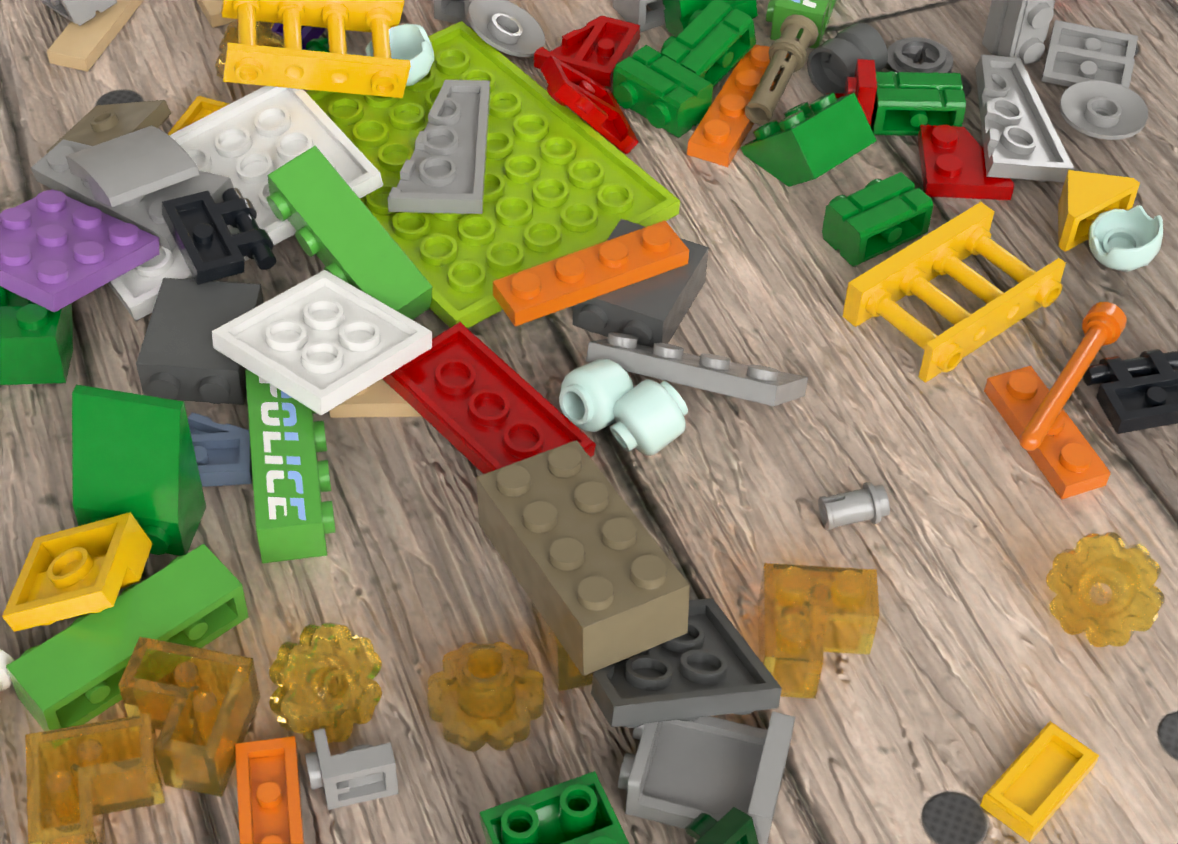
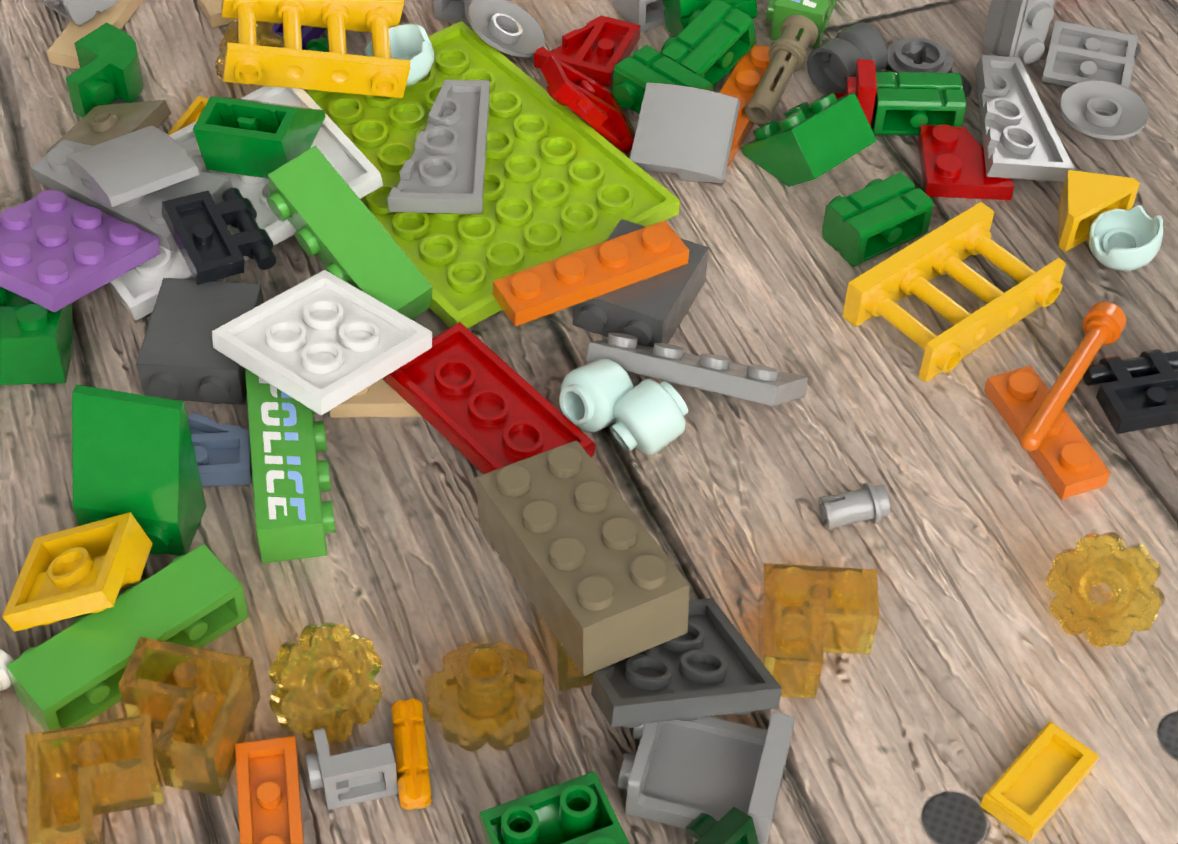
none -> green brick [66,22,144,118]
none -> green slope [193,96,326,178]
none -> light orange axle [391,698,432,810]
none -> light grey slope [630,83,740,183]

